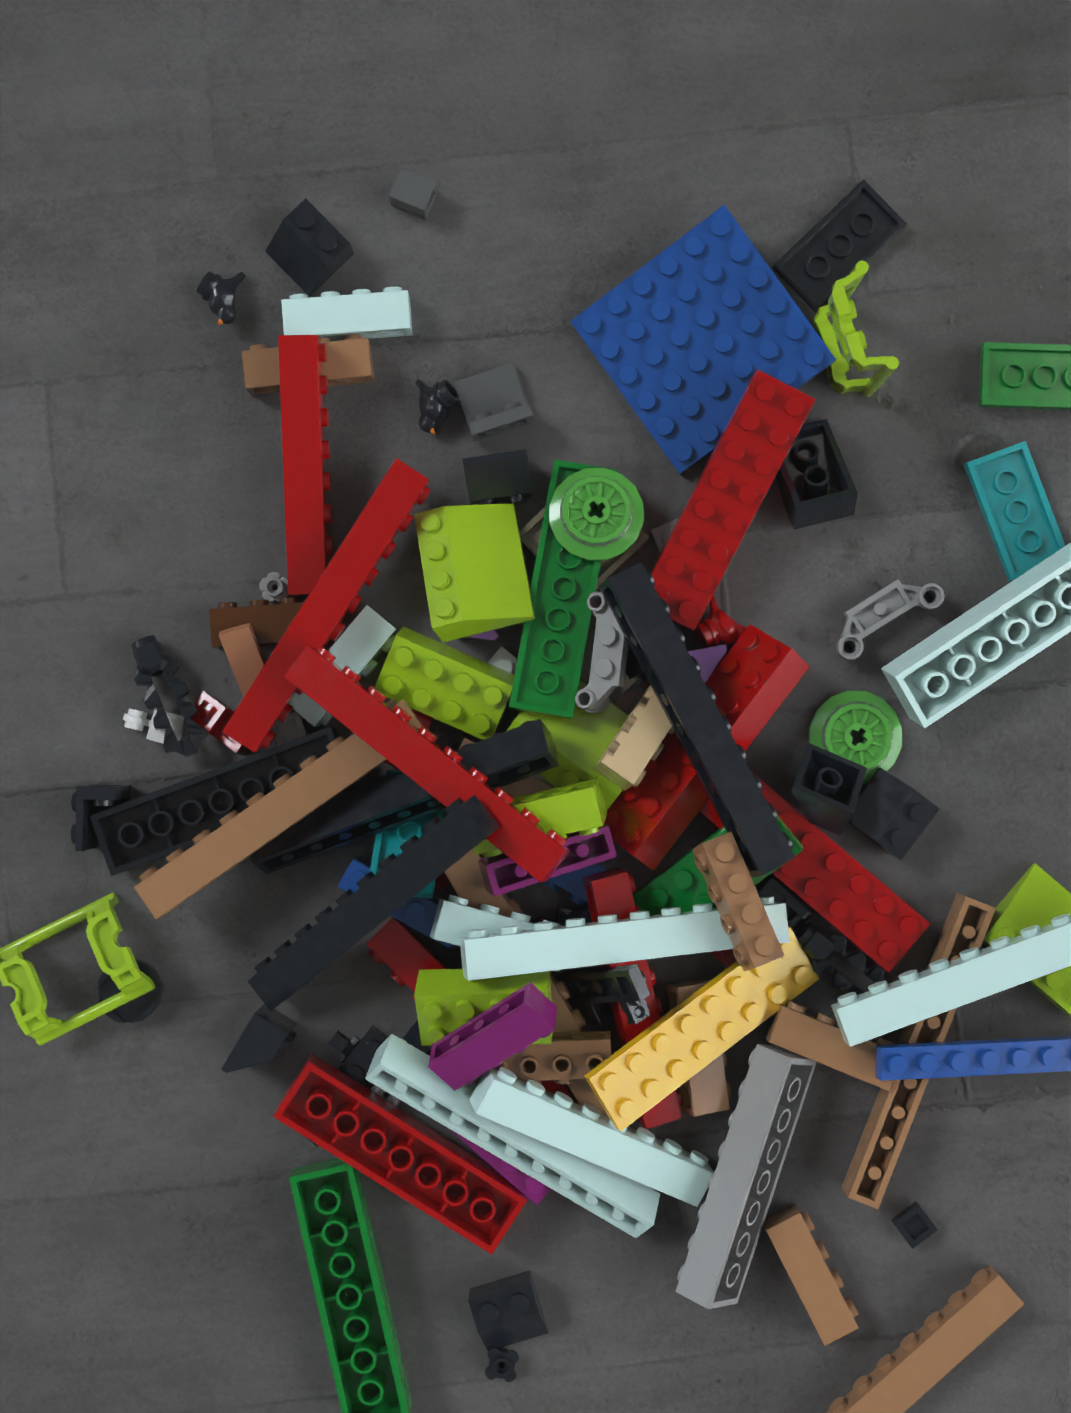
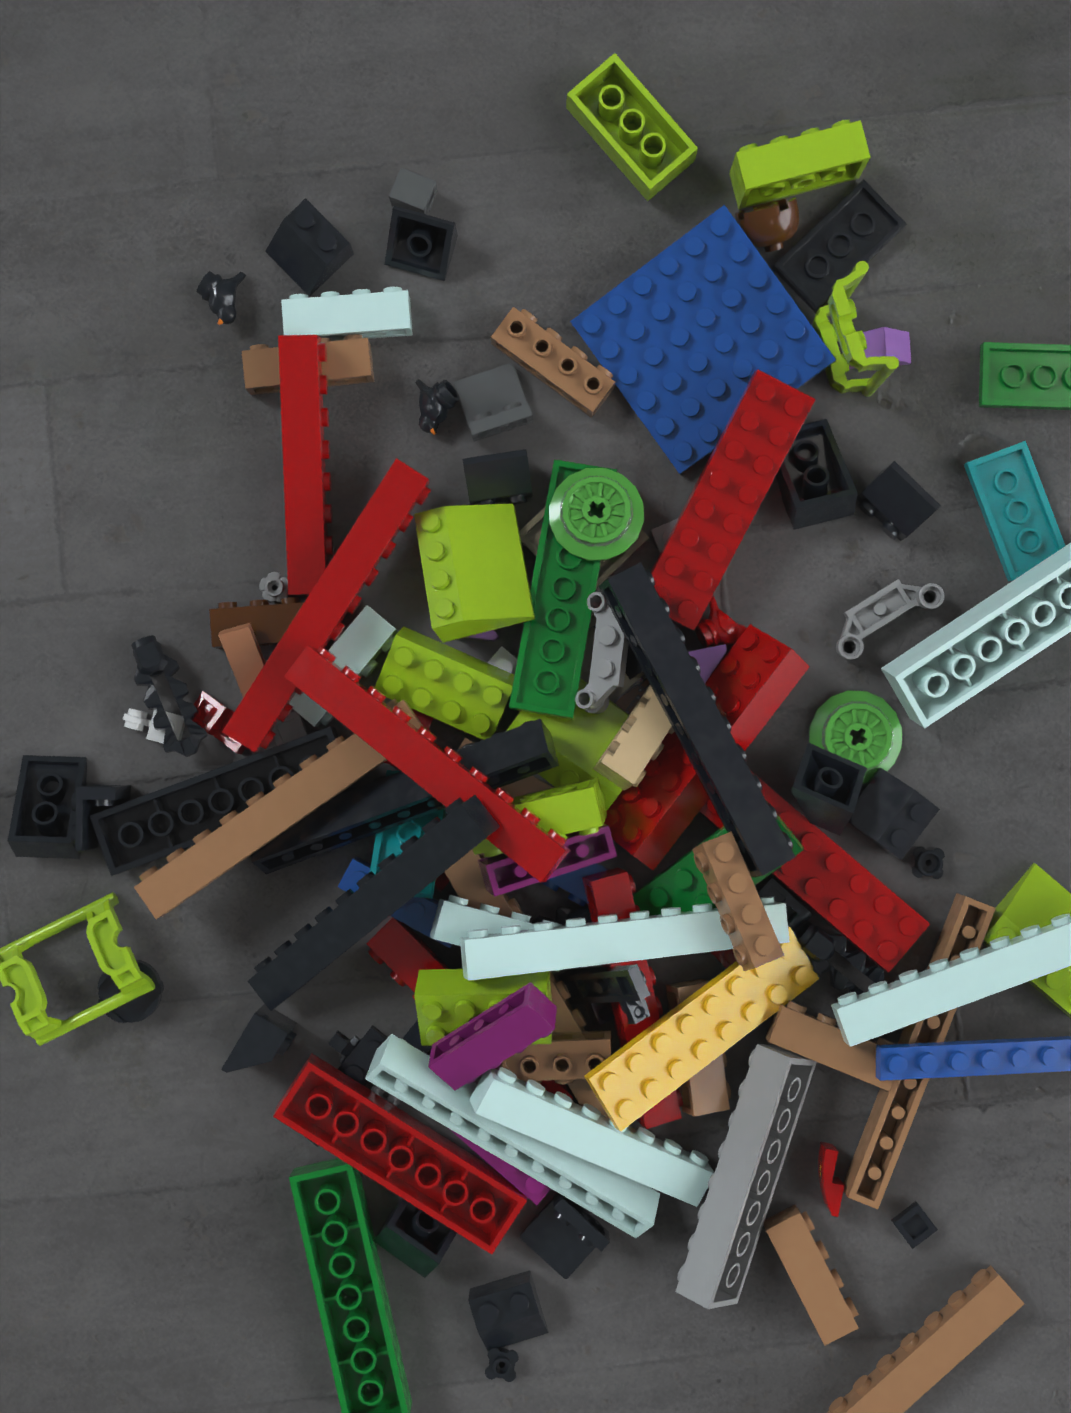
none -> black slope [7,755,87,859]
none -> black slope [373,1198,457,1278]
none -> black slope [384,206,458,281]
none -> medium nougat brick [491,307,615,418]
none -> black bracket [520,1193,610,1279]
none -> lime brick [566,53,698,201]
none -> lime brick [729,120,871,209]
none -> reddish brown cylinder [735,197,799,252]
none -> red slope [818,1142,845,1217]
none -> medium lavender slope [849,327,911,369]
none -> black slope [857,461,941,541]
none -> black plate [912,846,945,879]

